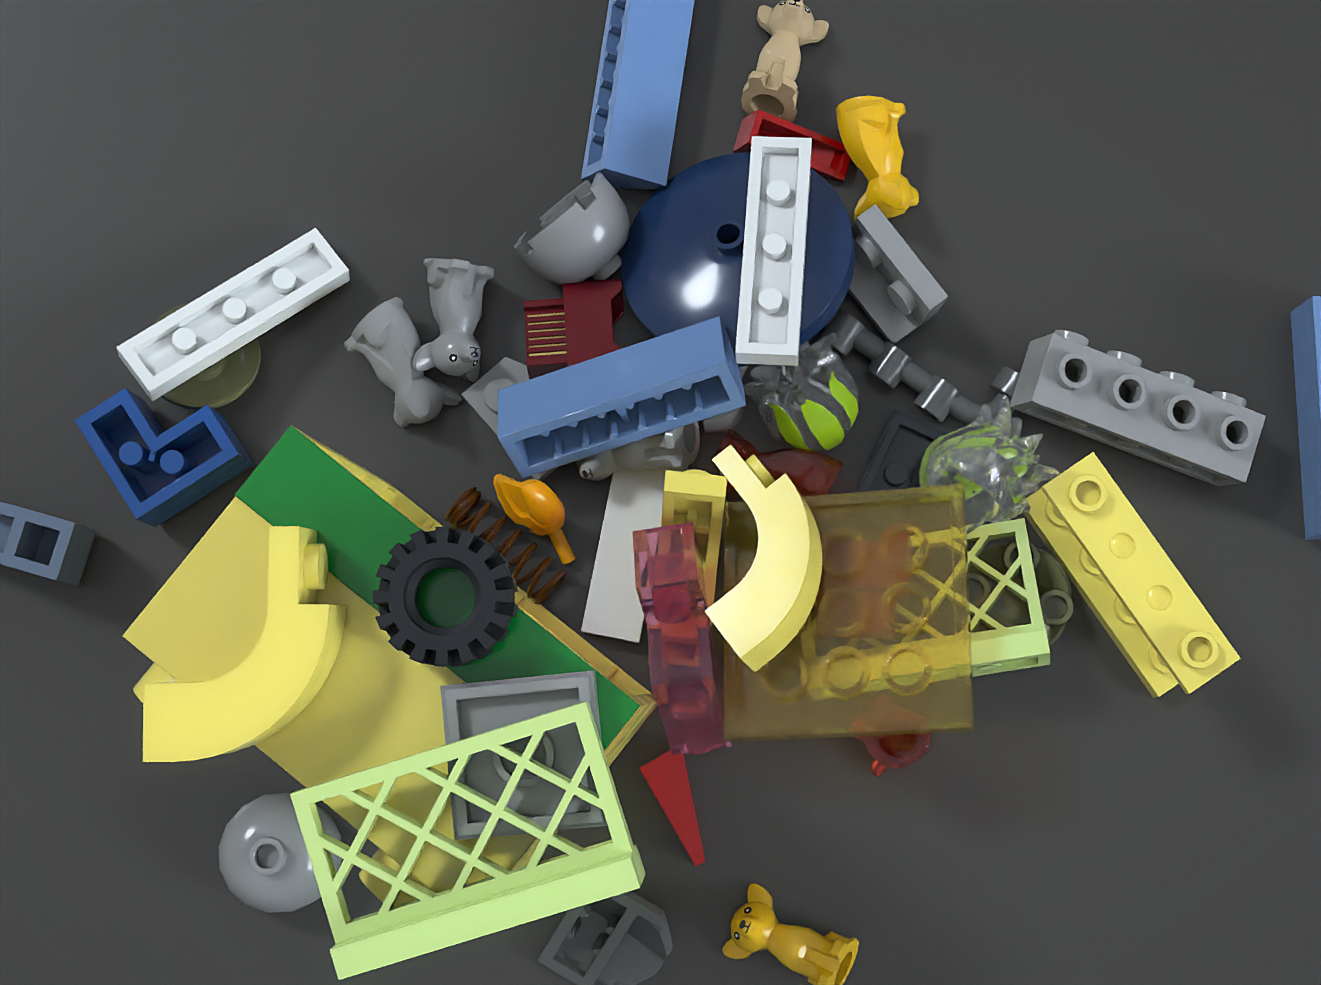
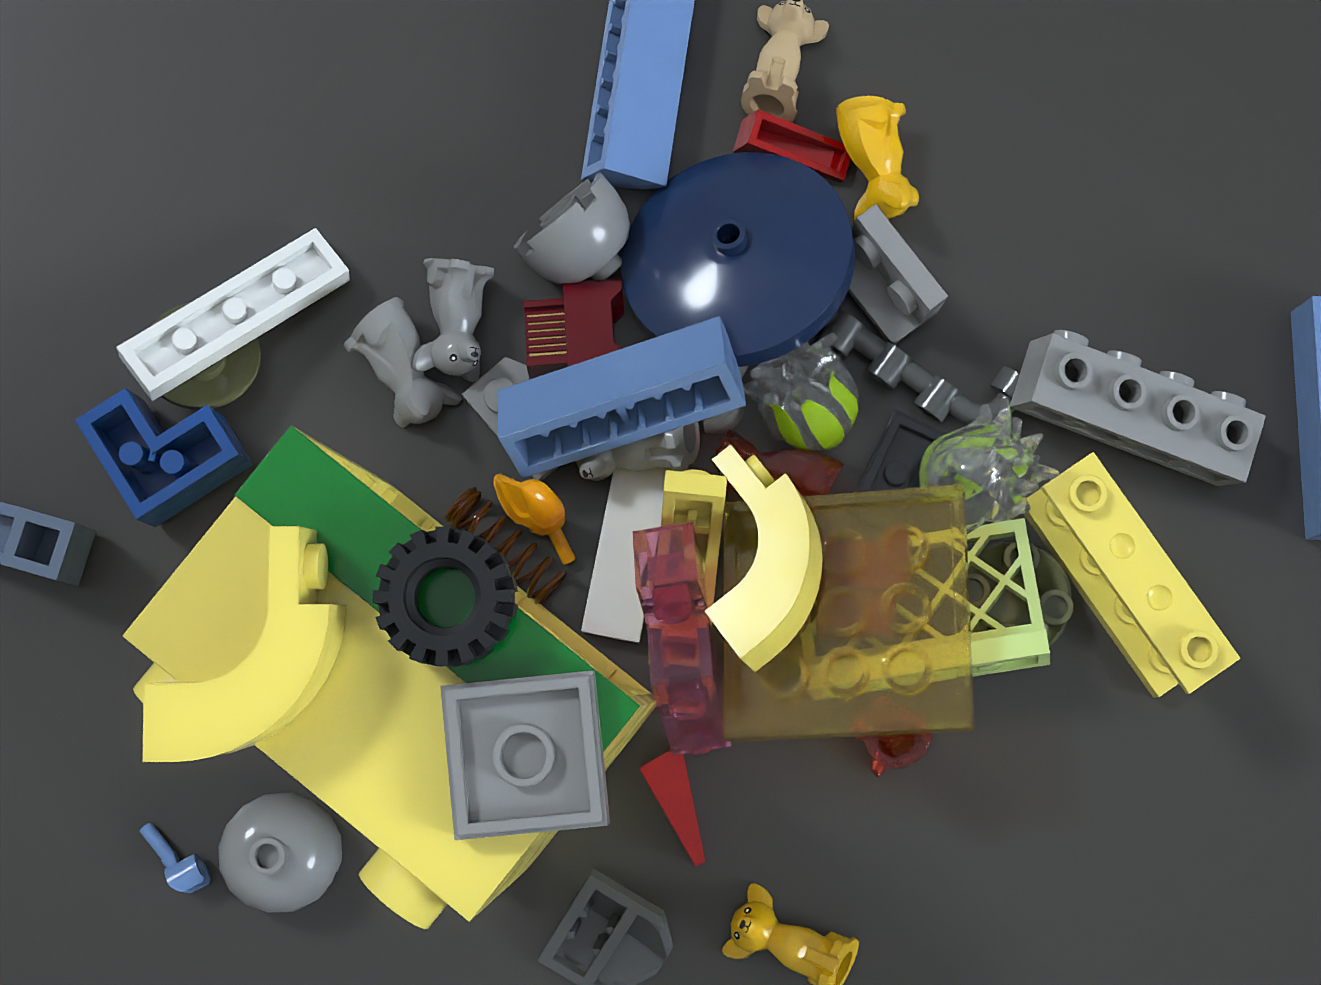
yellowish green fence [290,700,646,980] -> none
white plate [735,136,812,366] -> none
none -> medium blue hand [139,822,211,893]

